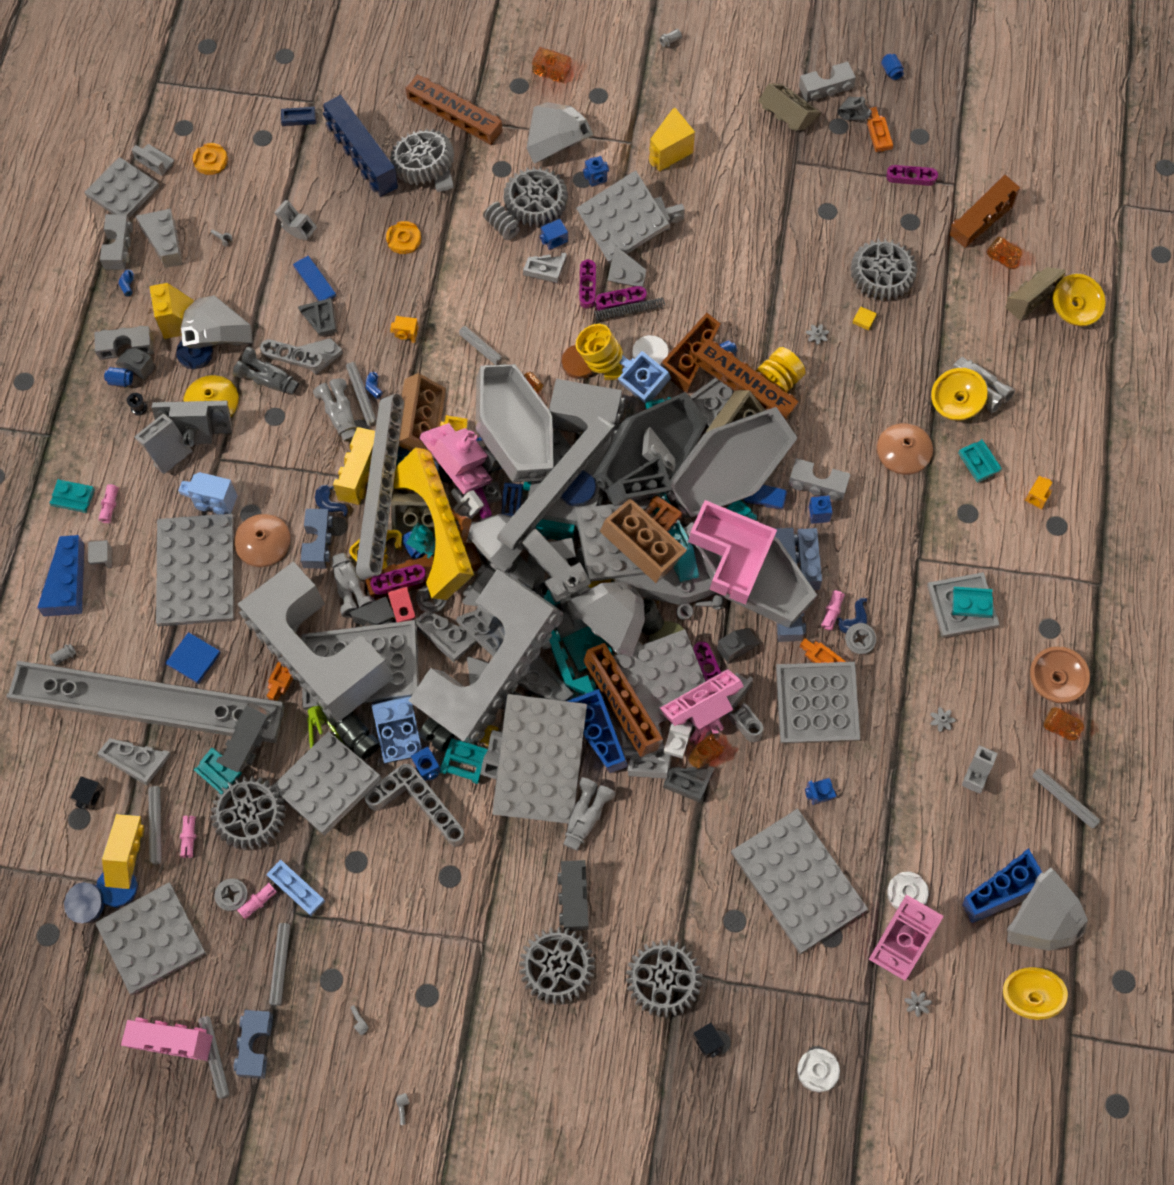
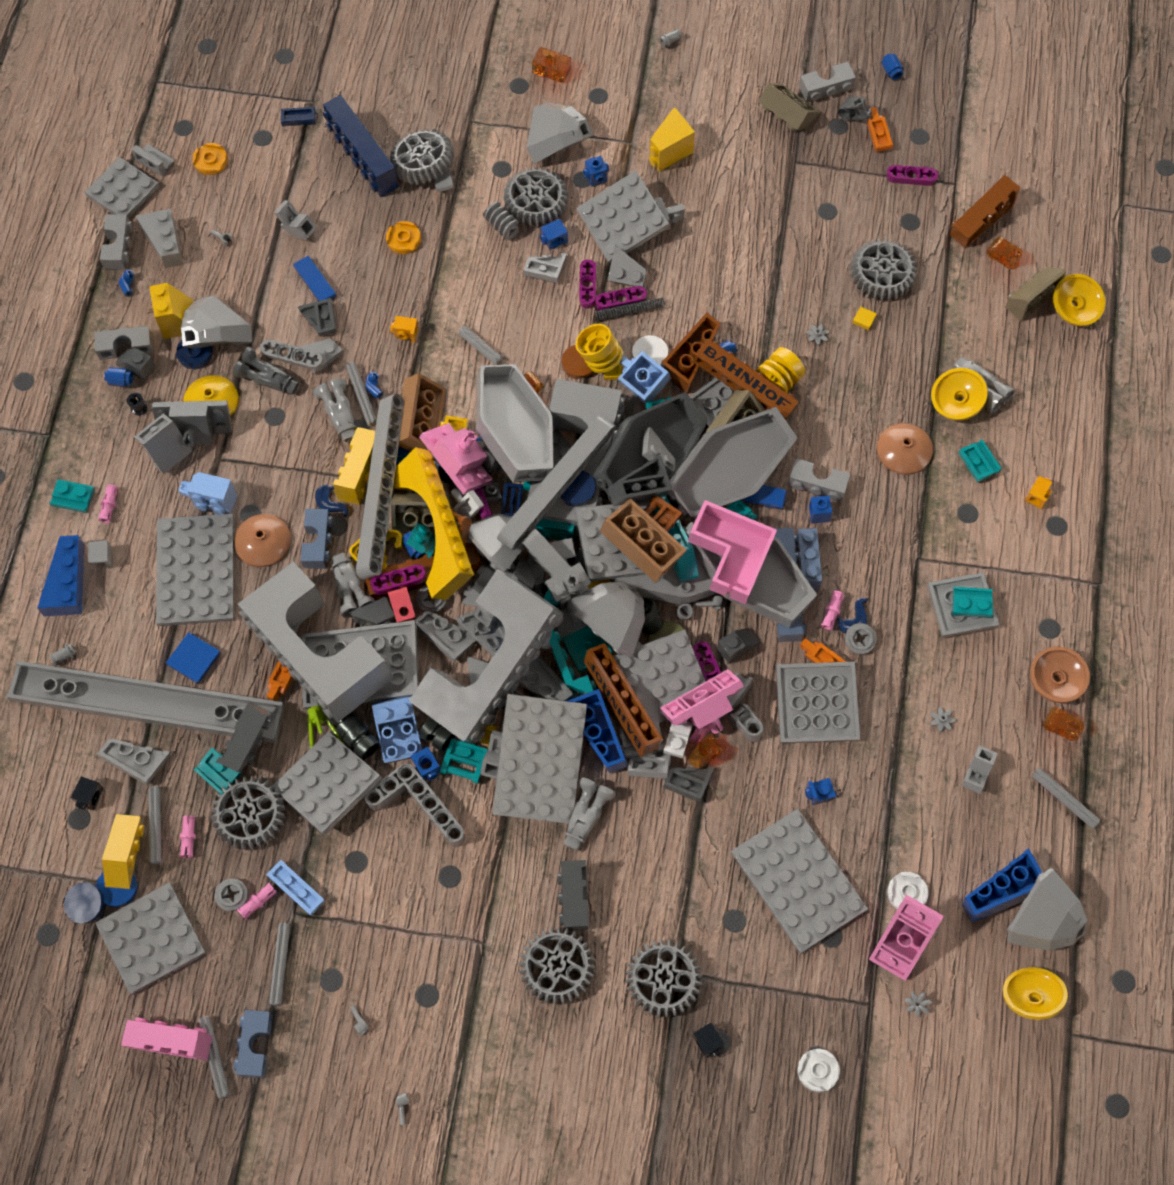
dark orange brick [406,74,503,145] -> none

